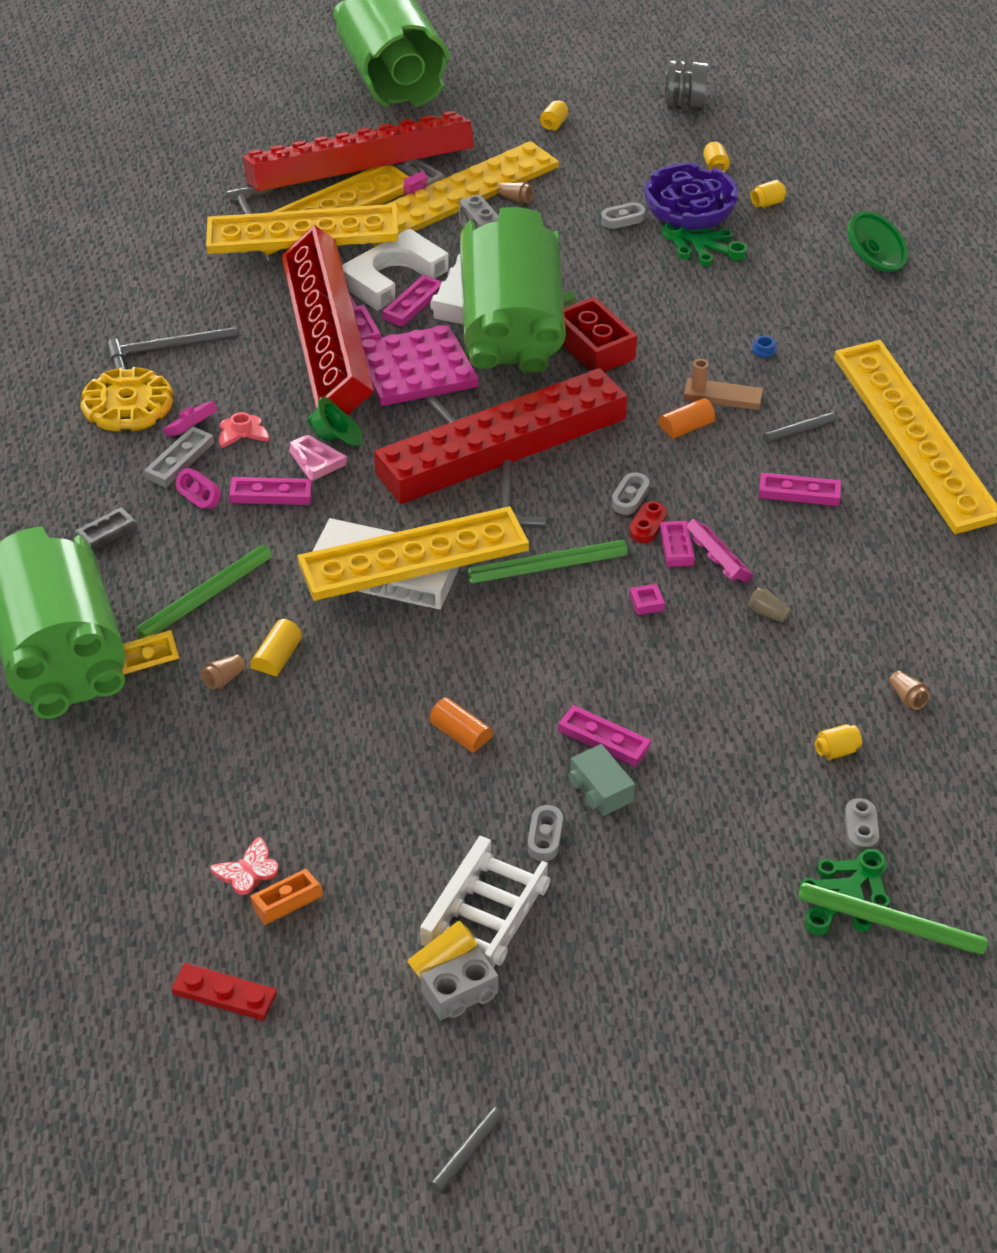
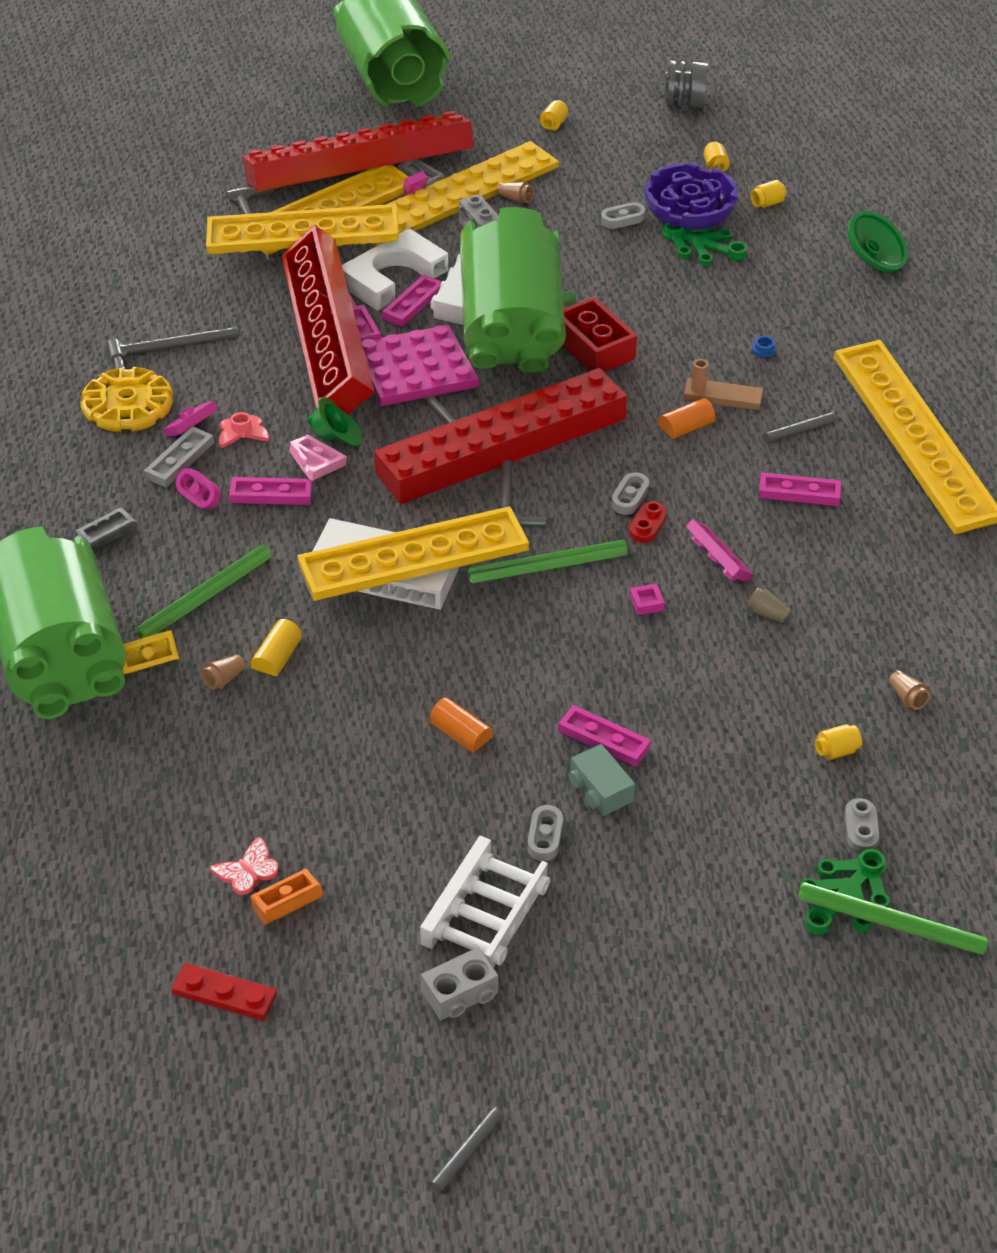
yellow brick [407,921,479,979] -> none
dark pink plate [660,521,695,567] -> none

